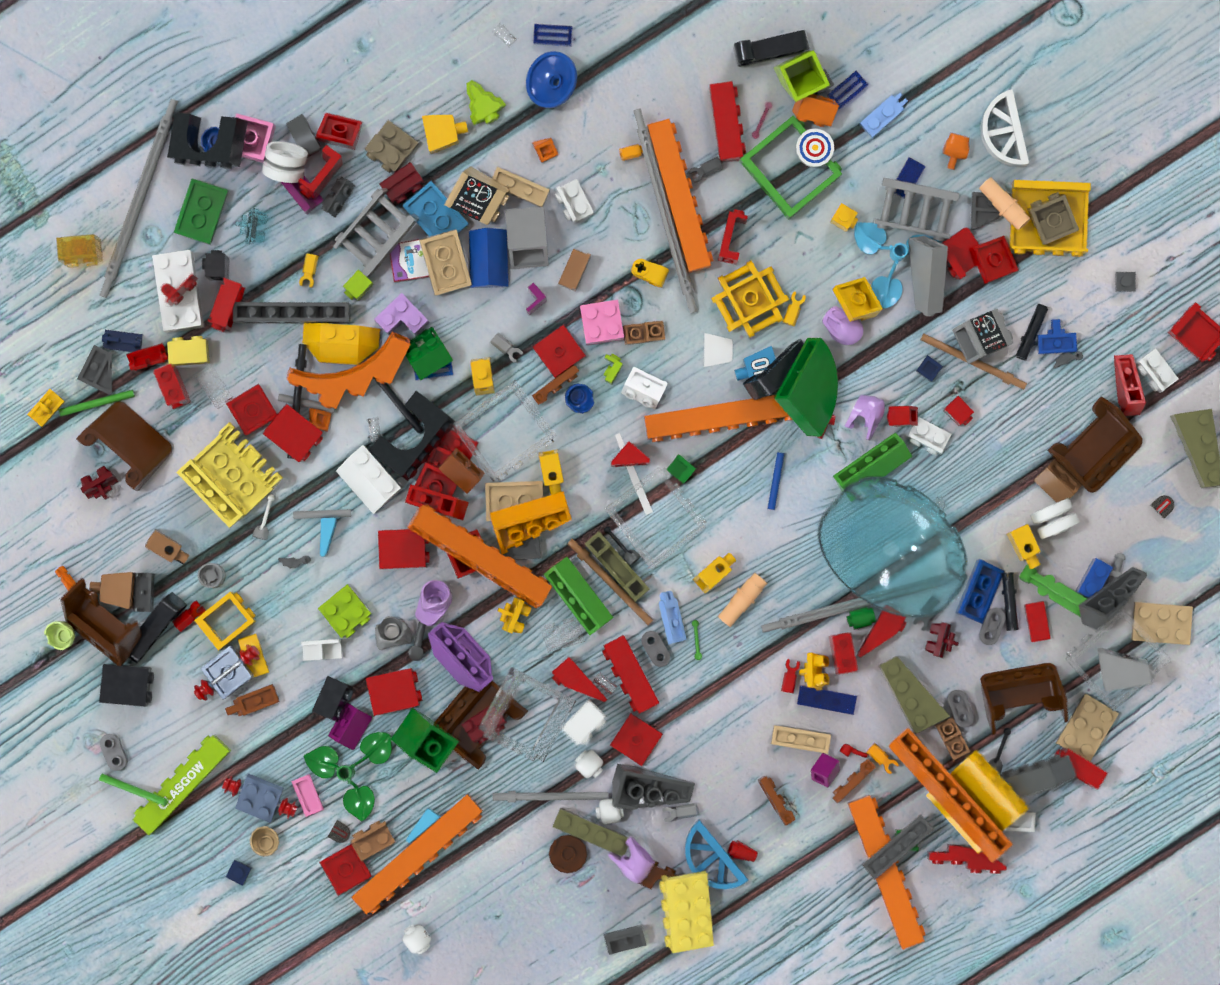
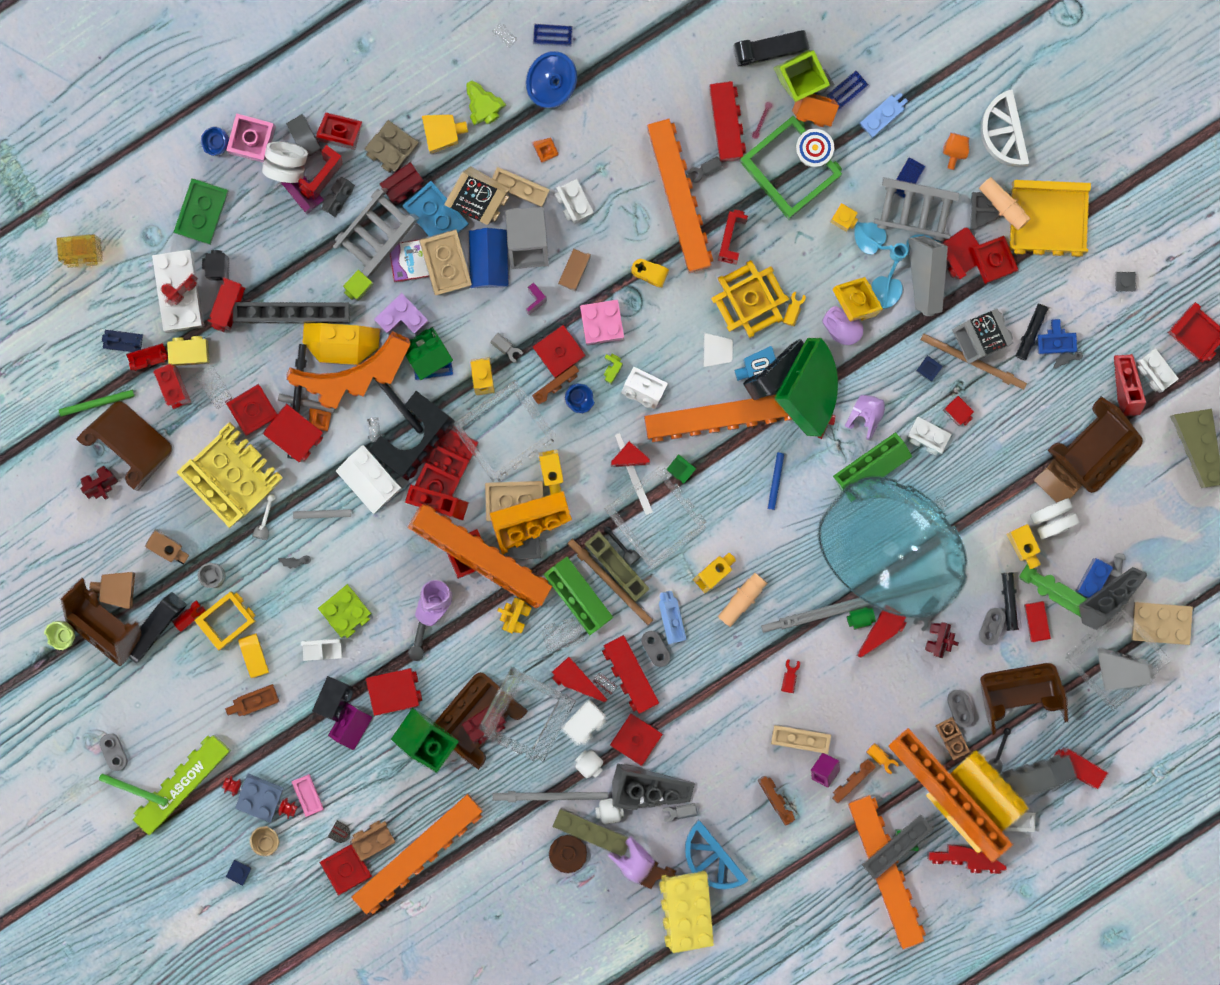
yellow hips [27,389,65,427] -> none
orange axle [55,566,76,590] -> none
dark grey wing [77,345,112,395] -> none
light grey axle [99,99,178,298] -> none
black panel [99,664,154,707] -> none
dark grey hinge [134,573,155,612] -> none
black arch [167,113,248,169] -> none
plate [194,644,260,701] -> none
clear light blue hips [235,208,268,244] -> none
yellow bar [299,253,319,288] -> none
green plant [304,732,392,821] -> none
medium azure slope [320,518,337,557] -> none
light grey hair [375,616,413,650] -> none
red brick [378,529,430,569] -> none
white head [402,925,431,954] -> none
medium azure slope [406,808,441,843] -> none
medium lavender wedge [428,622,493,691] -> none
dark orange hinge [439,448,485,494] -> none
dark grey hinge [604,925,646,955] -> none
light orange bar [619,144,643,161] -> none
medium nougat slope [623,321,665,345] -> none
light grey axle [633,108,697,313] -> none
bright green hinge [692,620,702,660] -> none
red cone [727,840,758,862] -> none
clear blue tile [797,685,857,715] -> none
yellow hips [799,652,829,691] -> none
red panel [829,633,858,674] -> none
red hand [839,744,868,758] -> none
olive wedge [878,656,950,734] -> none
red brick [887,406,918,427] -> none
blue slope [955,559,1004,624] -> none
dark tan plate [1027,192,1079,245] -> none
tan plate [1056,694,1119,762] -> none
clear smoke tile [1150,495,1174,519] -> none

